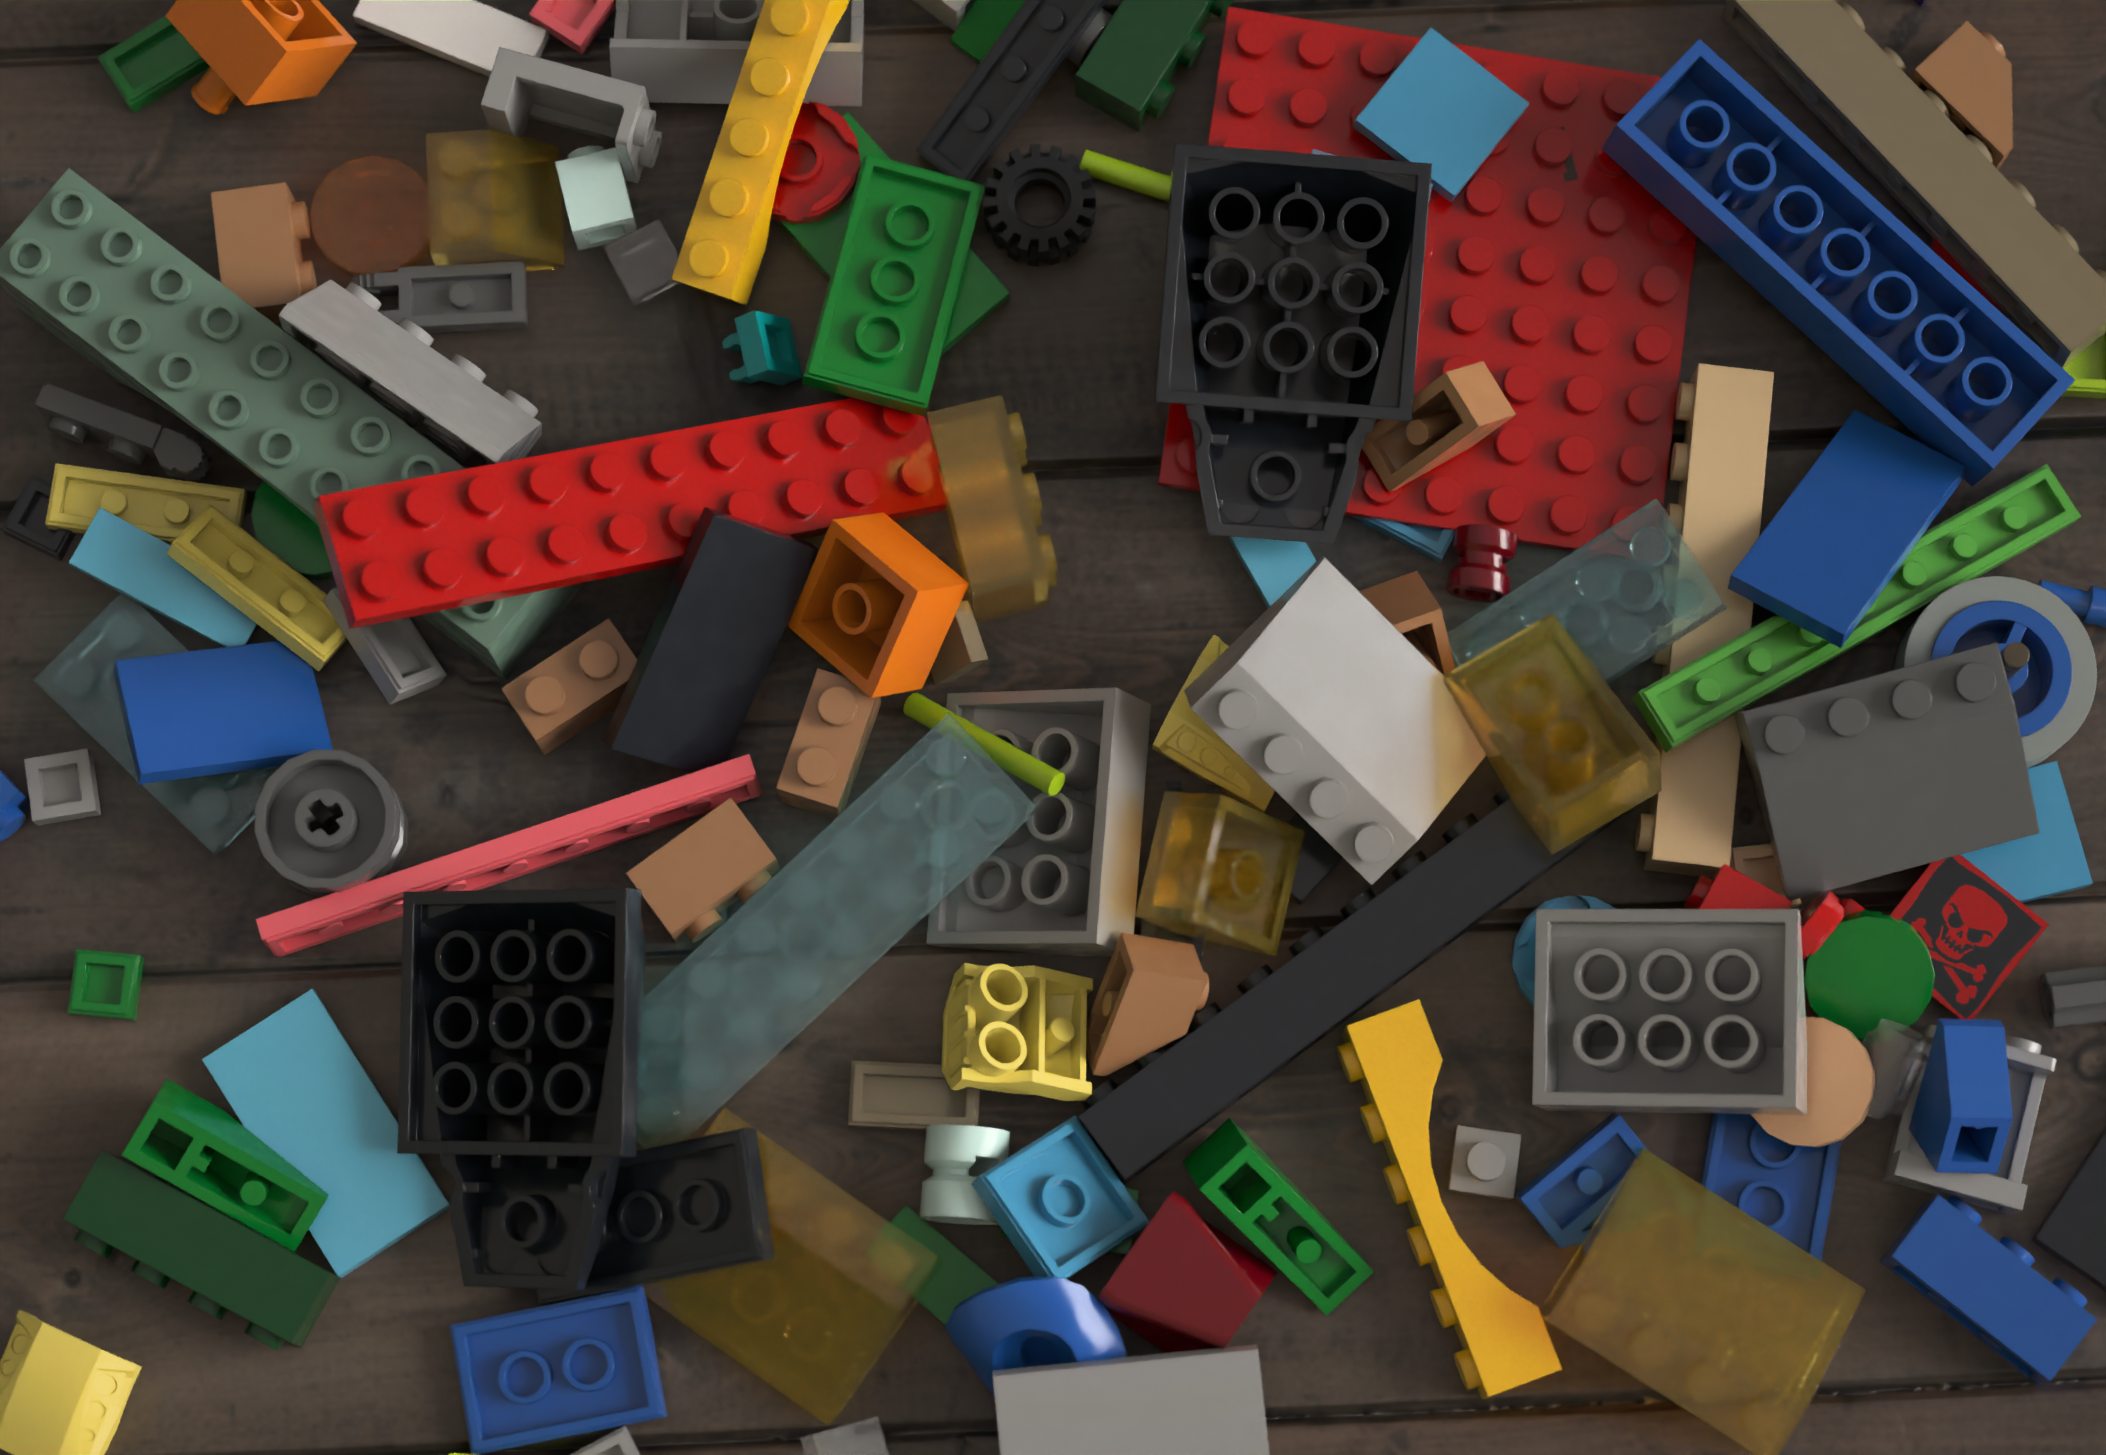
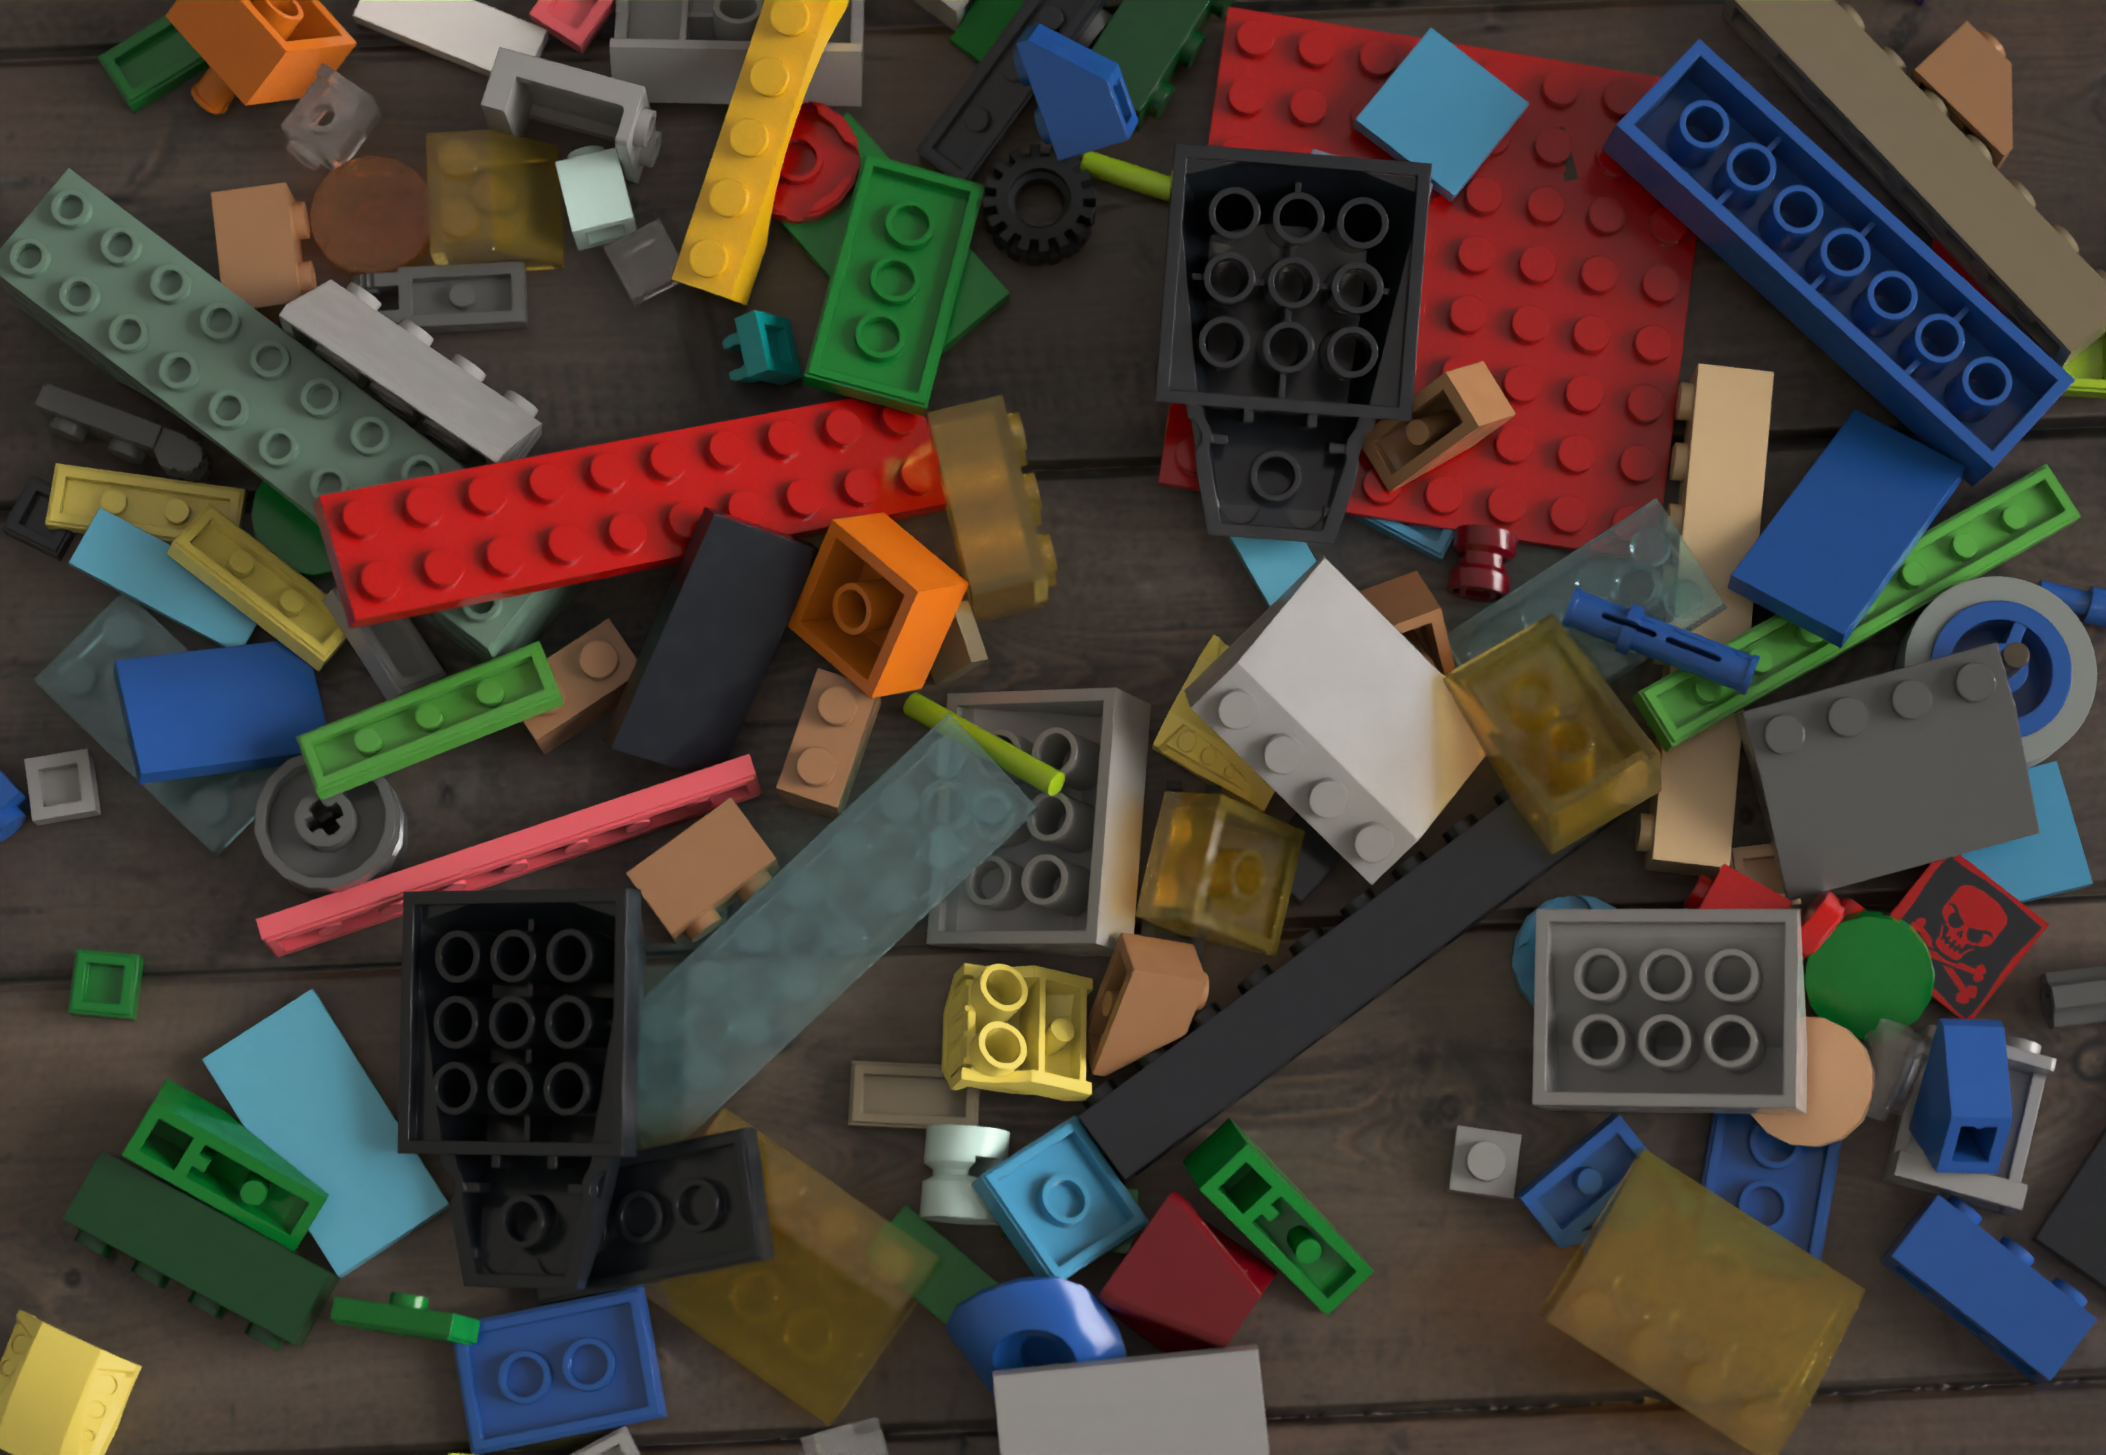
yellow arch [1336,999,1562,1400] -> none
none -> clear brick [281,63,382,176]
none -> bright green tile [296,641,564,801]
none -> green plate [330,1292,481,1346]
none -> blue slope [1013,23,1139,161]
none -> blue pin [1562,587,1760,695]

